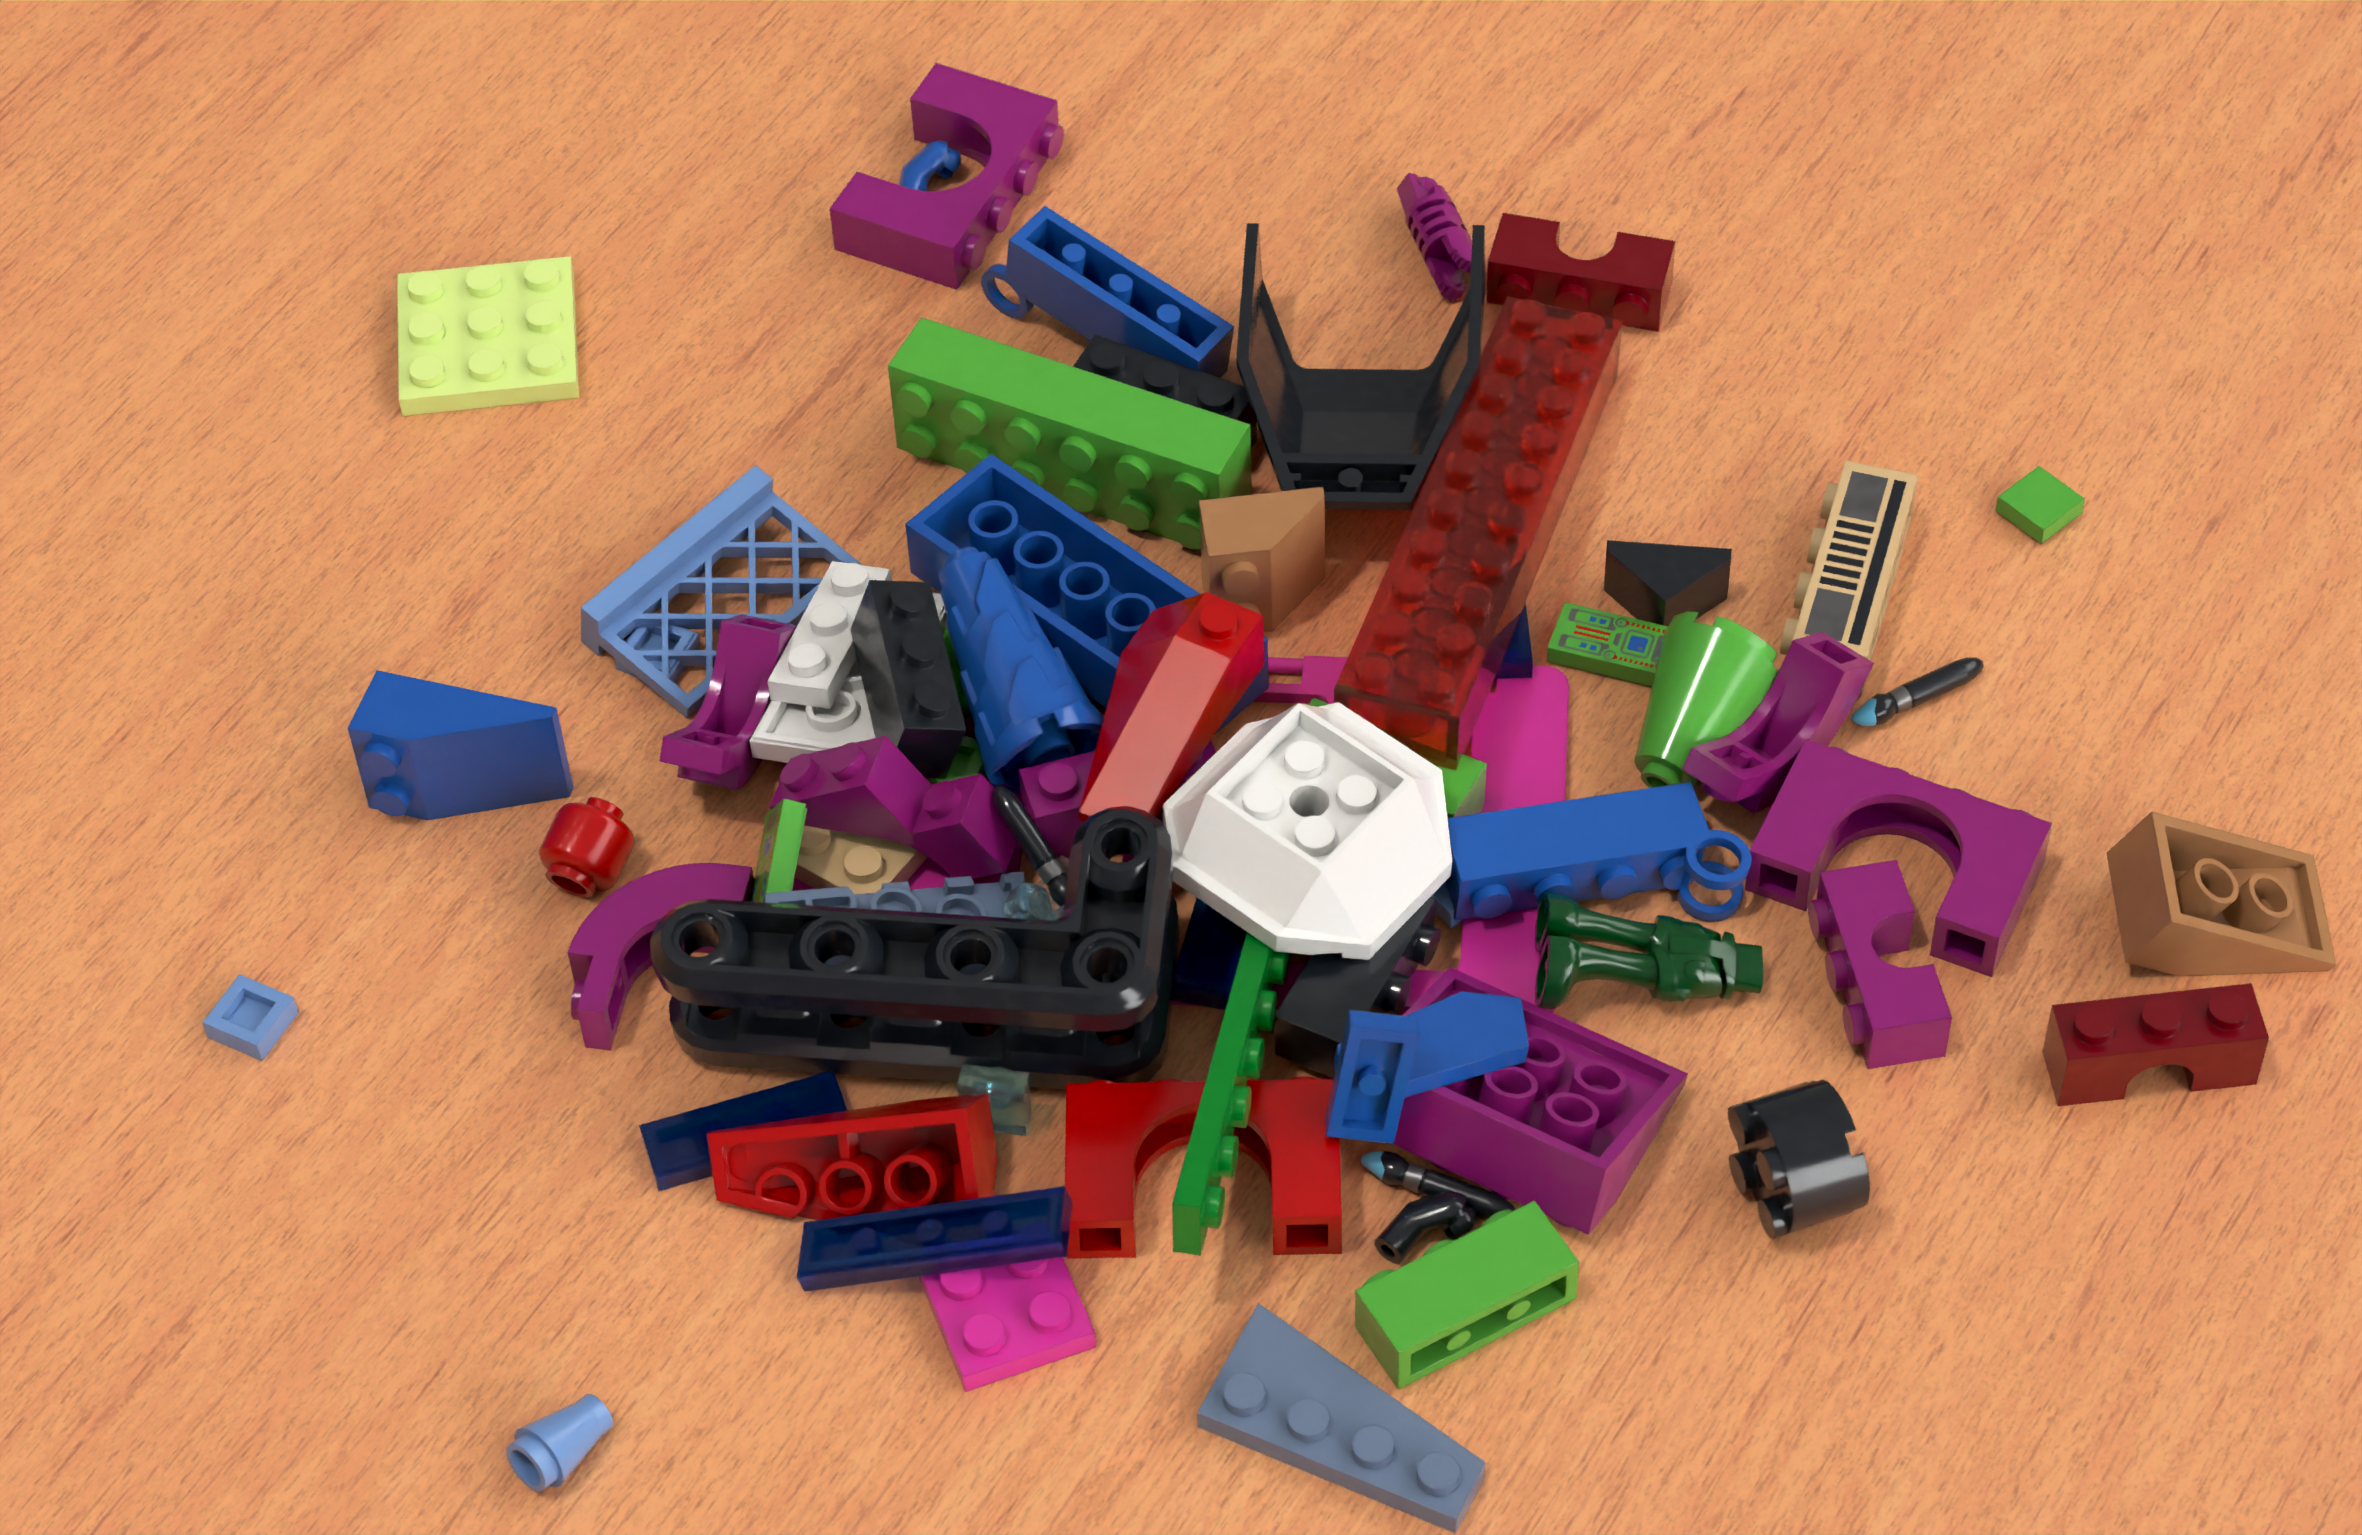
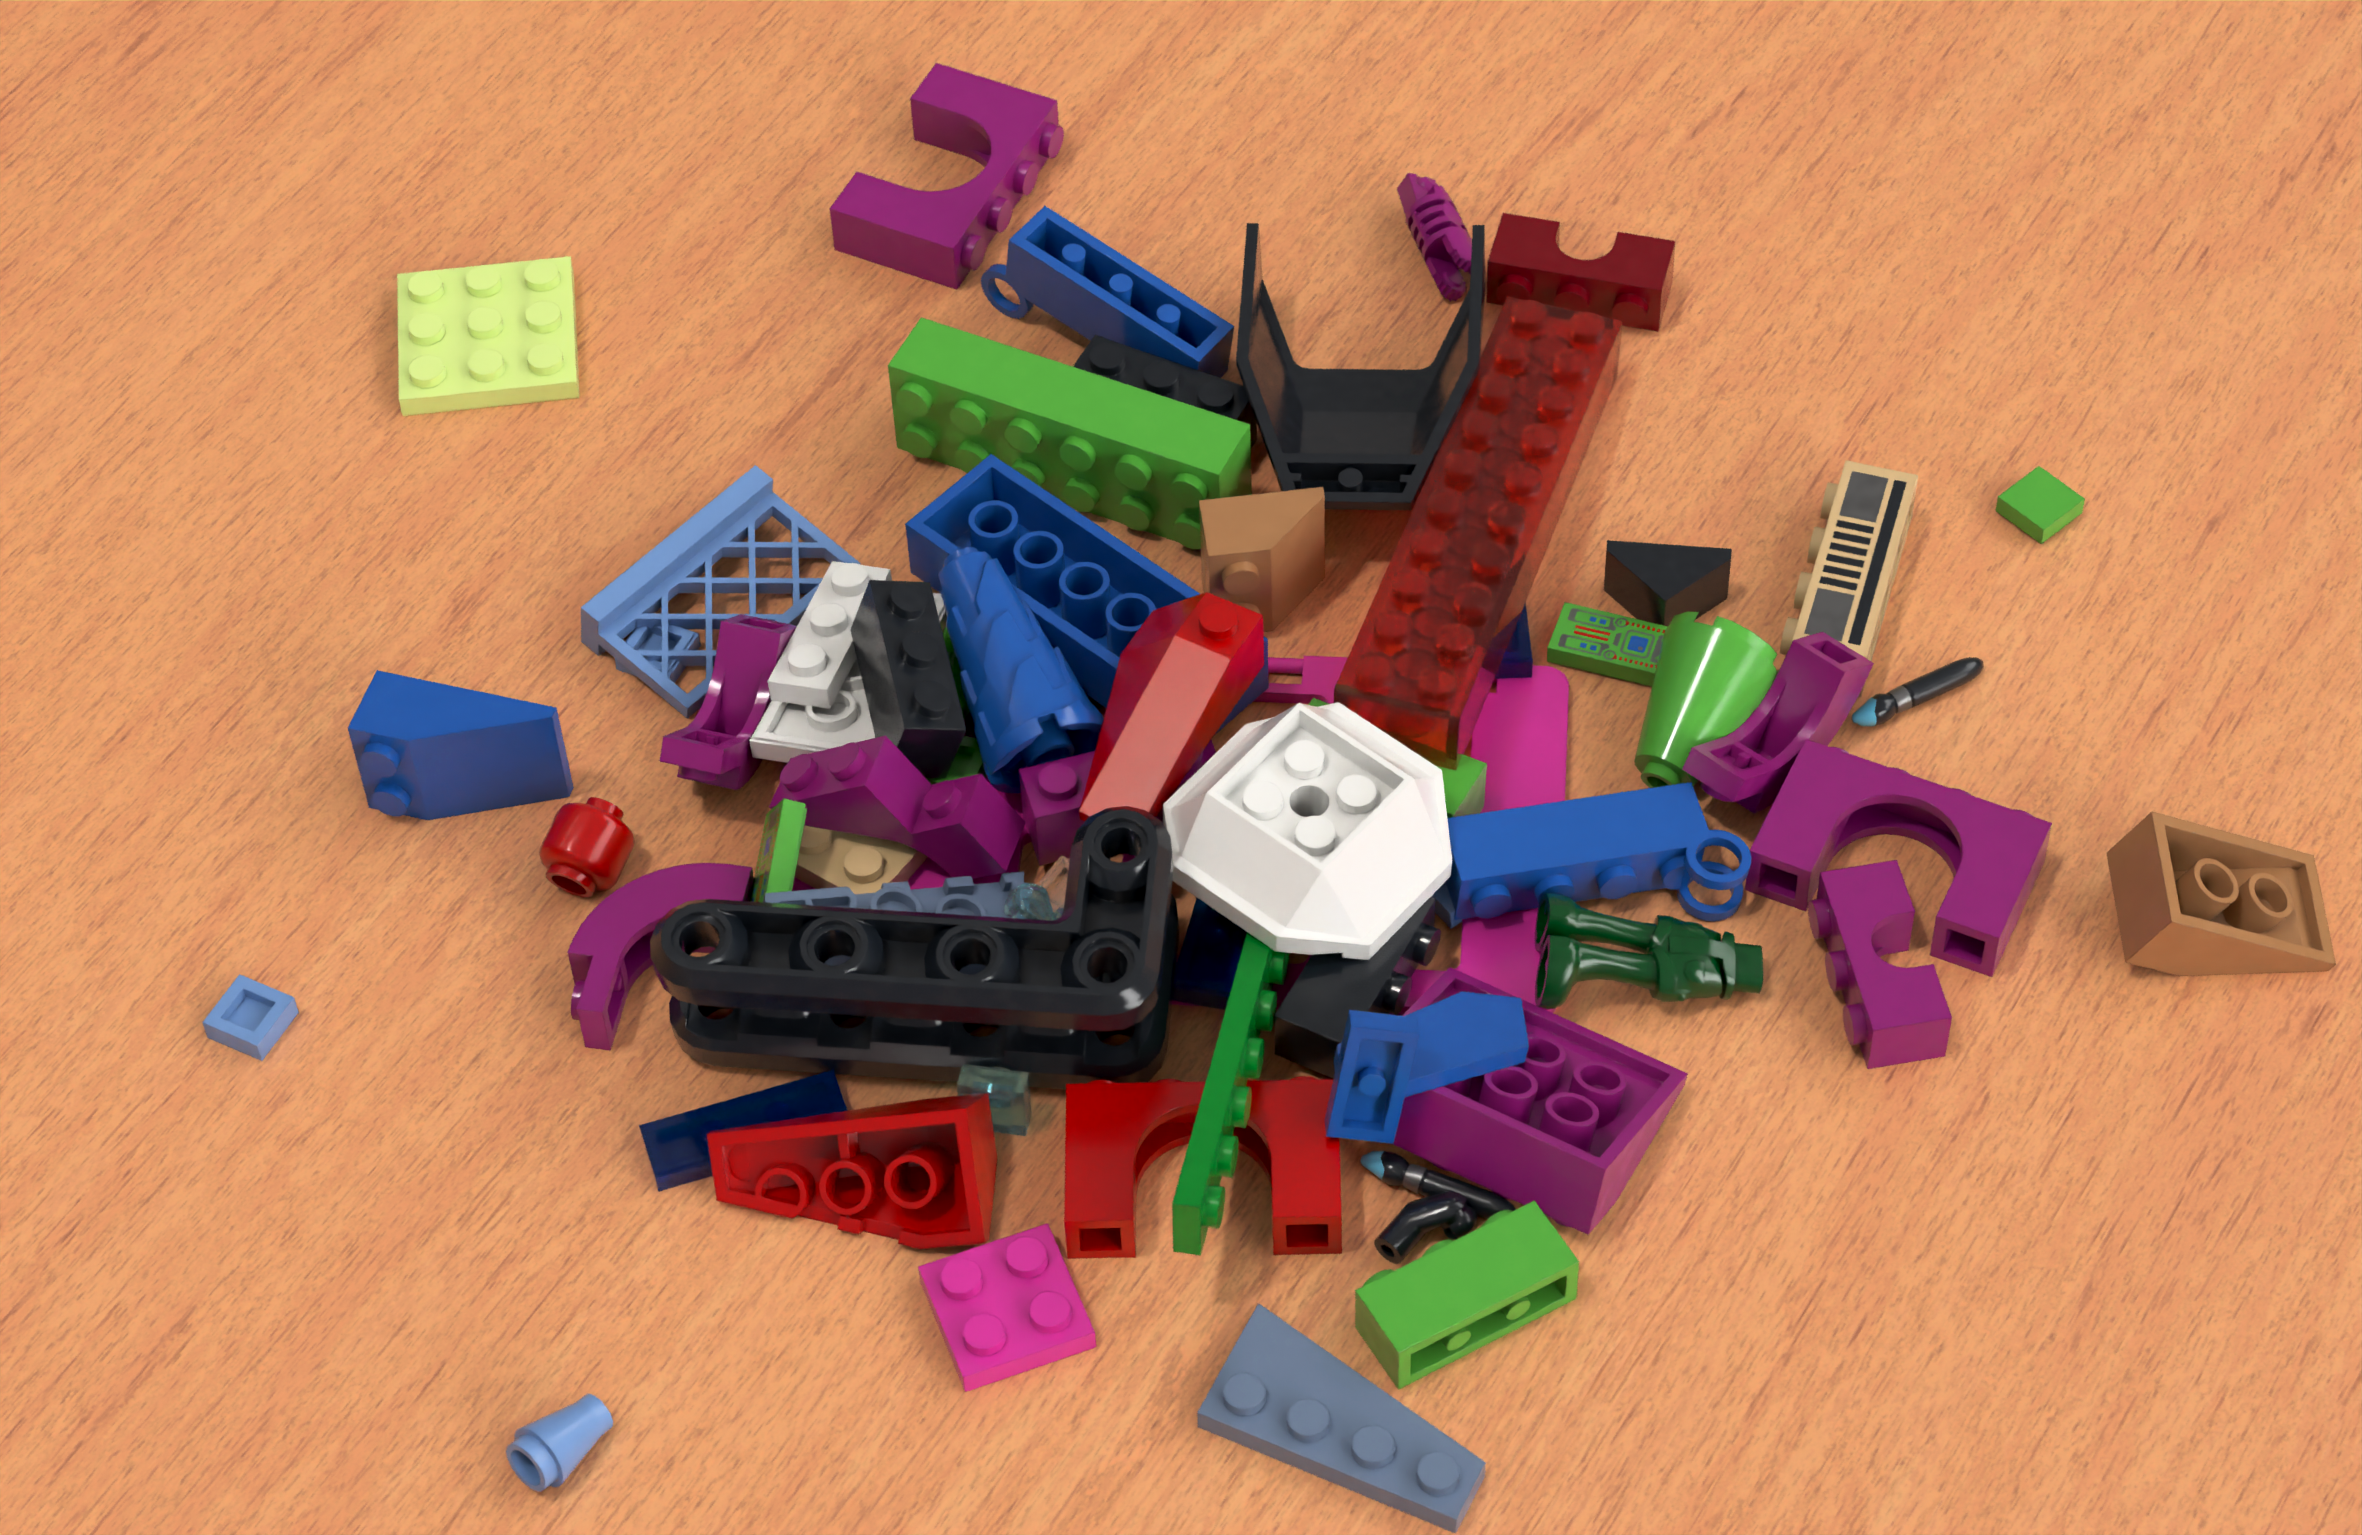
clear blue tile [797,1186,1072,1292] -> none
blue arm [899,140,961,191] -> none
black piece [992,786,1068,910] -> none
black brick [1727,1079,1870,1239] -> none
dark red arch [2042,983,2269,1106] -> none

